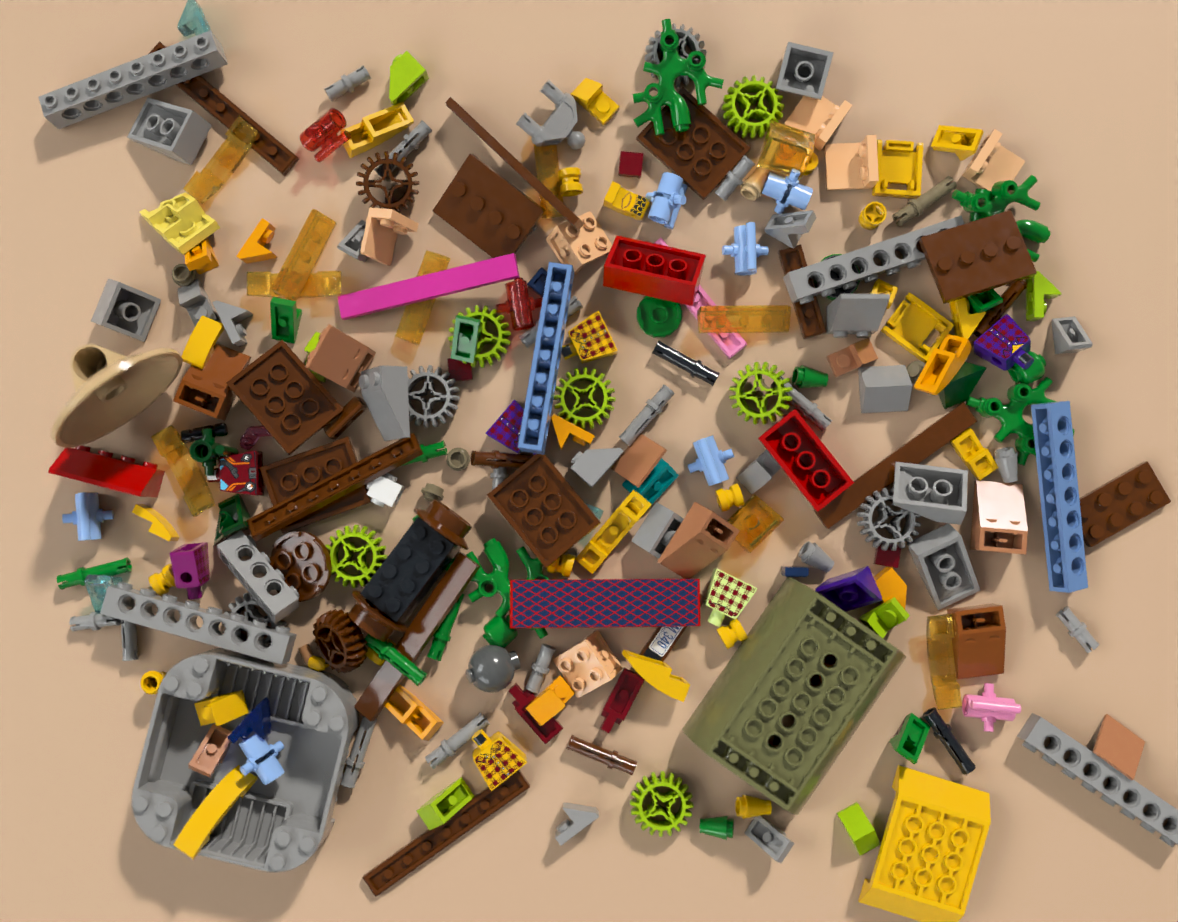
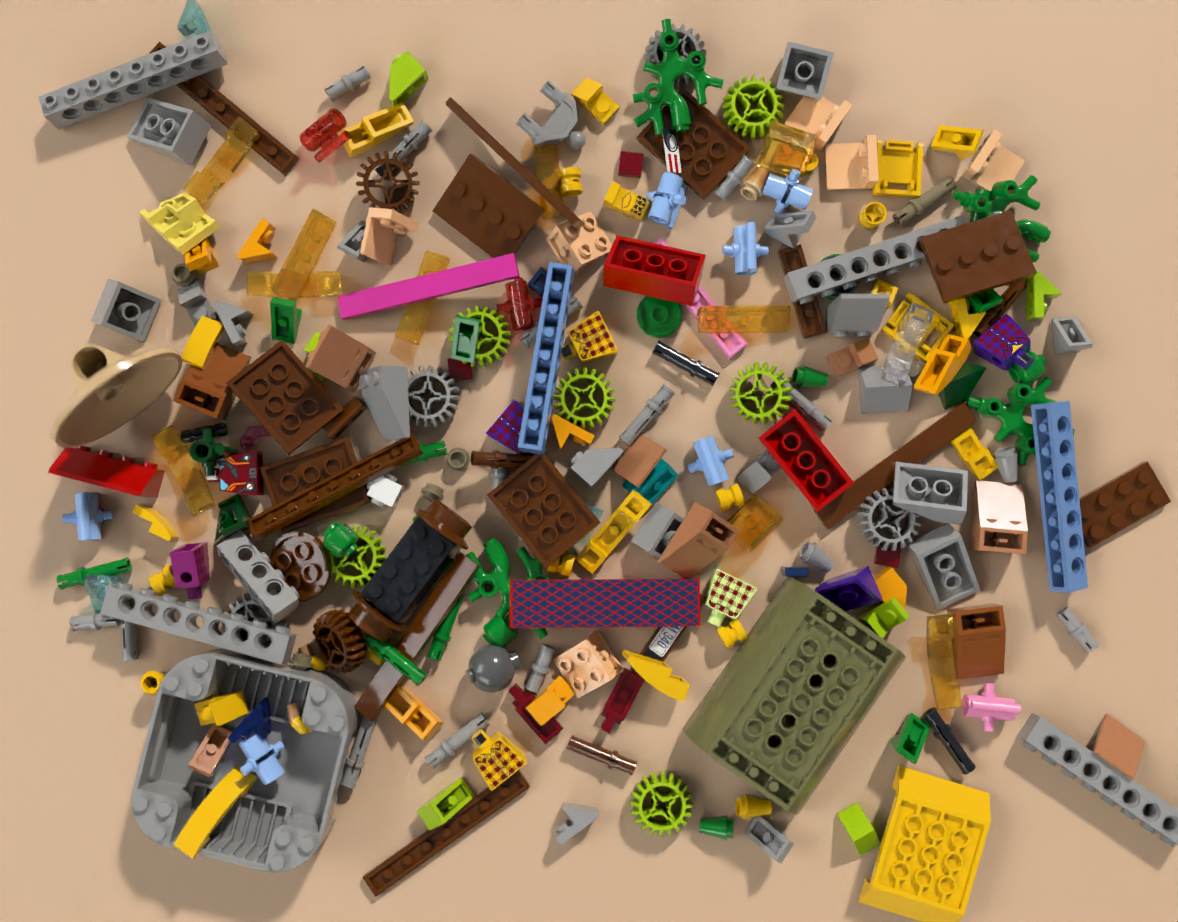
none -> arm [287,702,313,735]
none -> dark tan plate [289,653,313,671]
none -> green head [323,522,359,557]
none -> sticker [662,128,681,173]
none -> clear arch [880,302,934,388]

